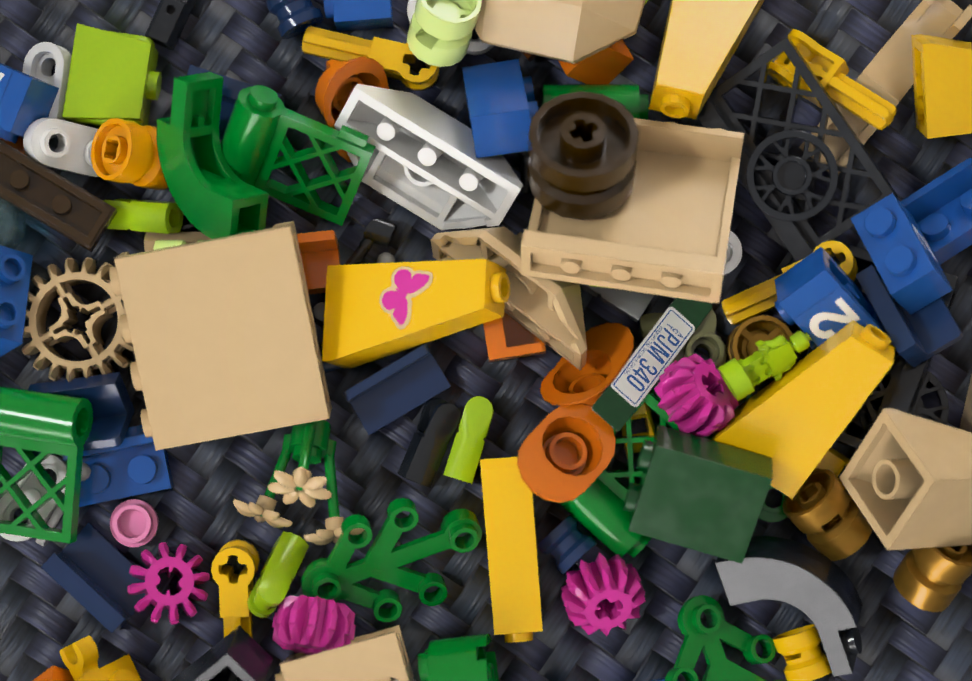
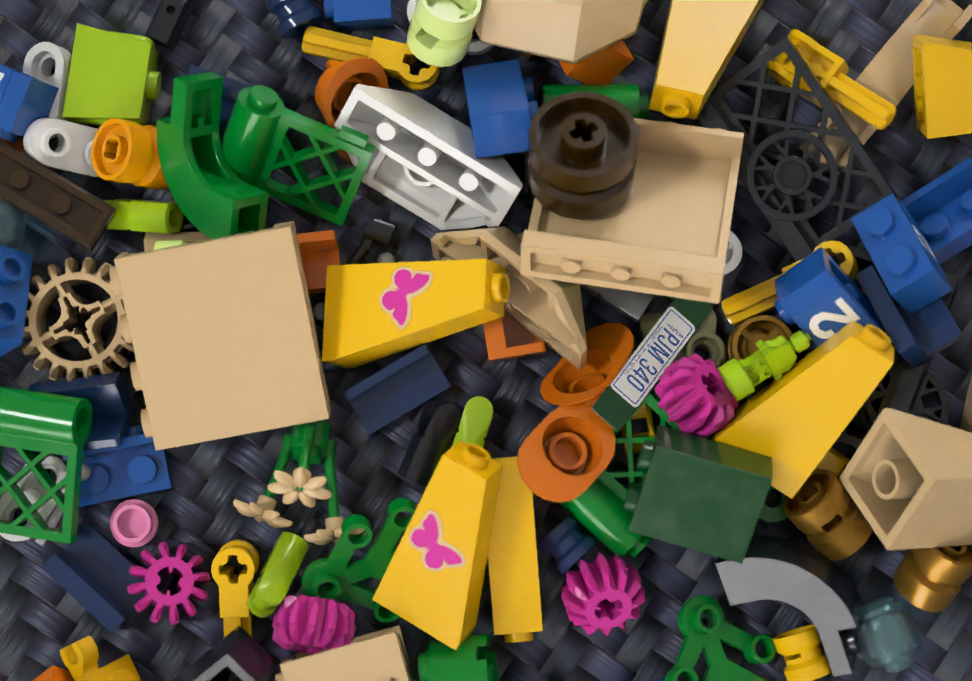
none -> yellow slope [372,441,503,651]
none -> clear light blue head [856,597,923,673]

